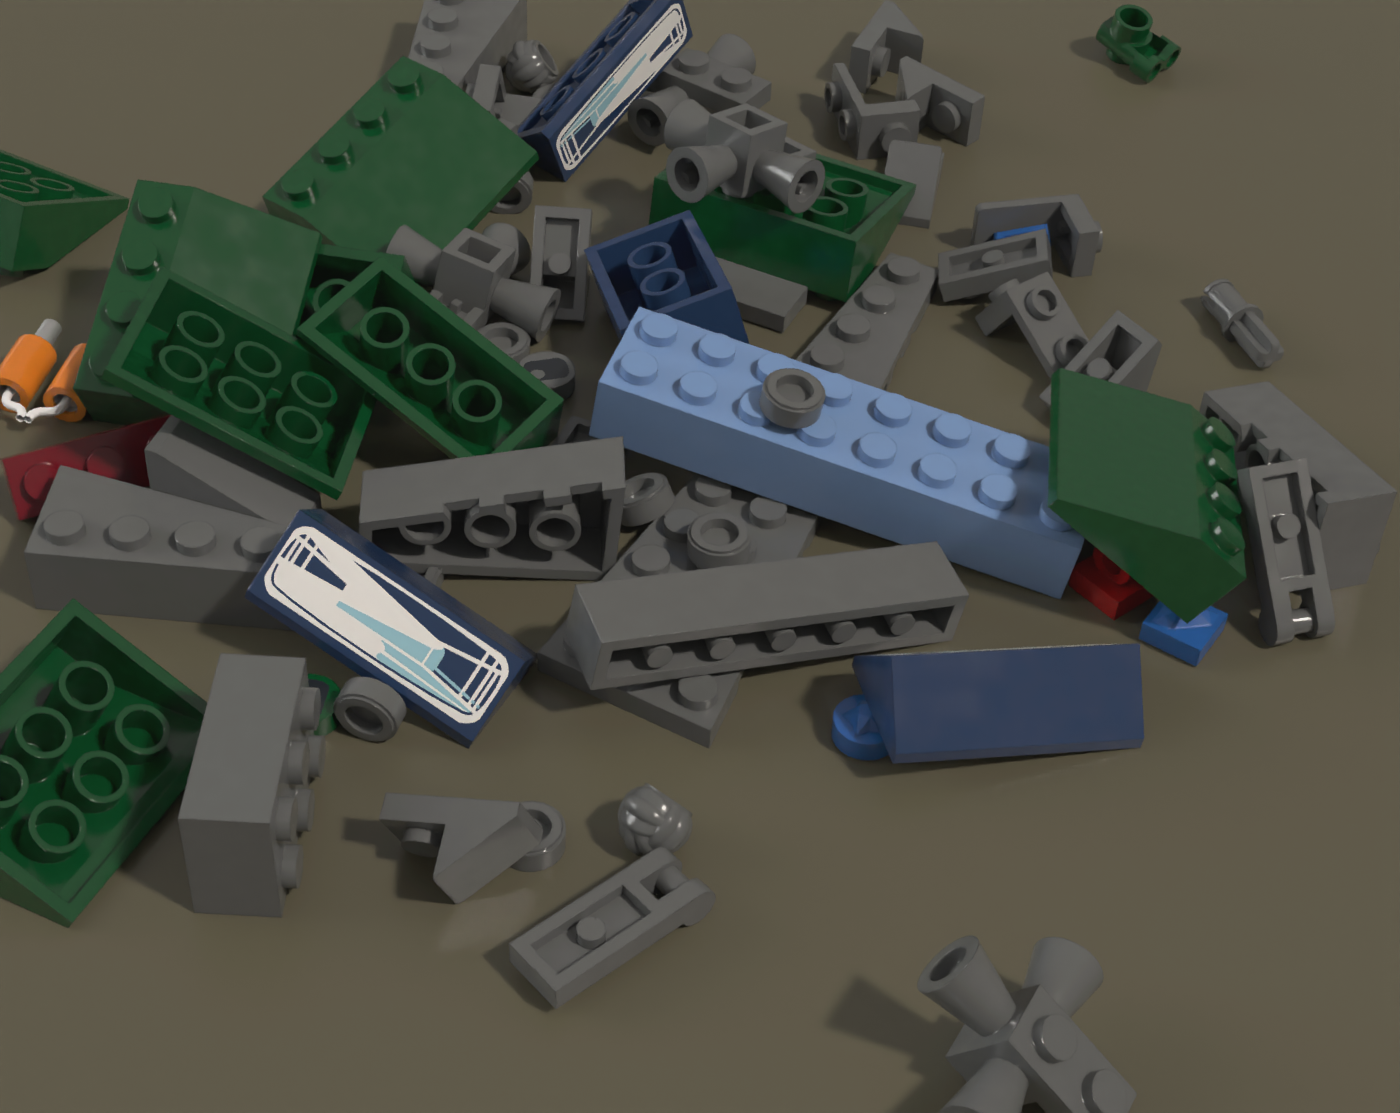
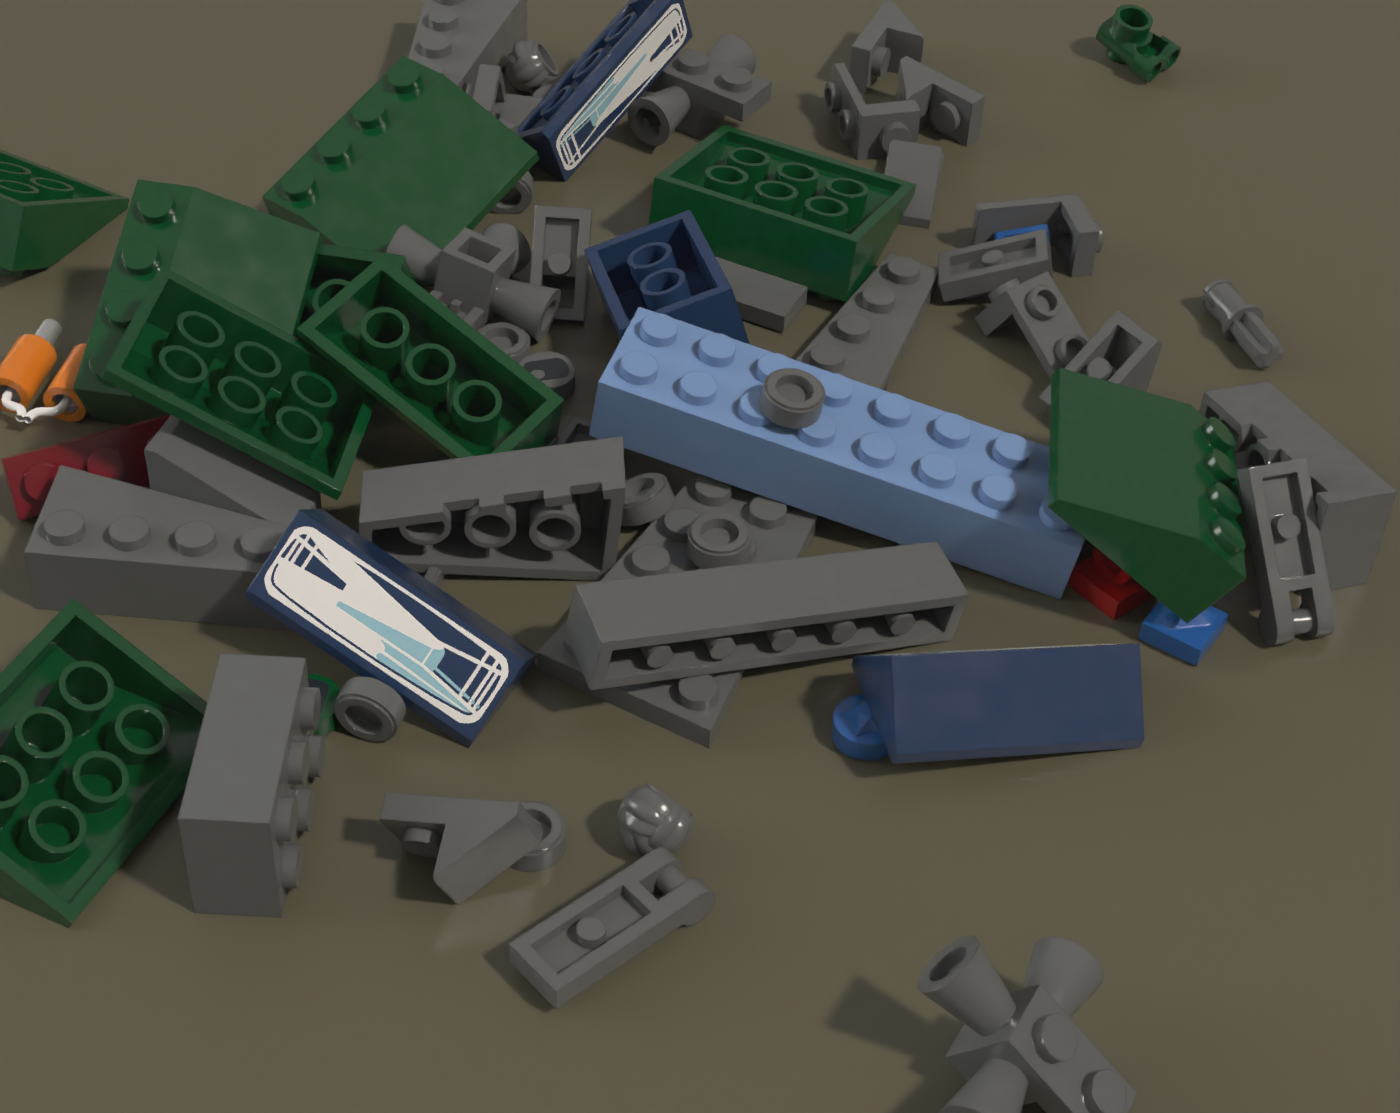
dark grey brick [664,99,825,213] -> none

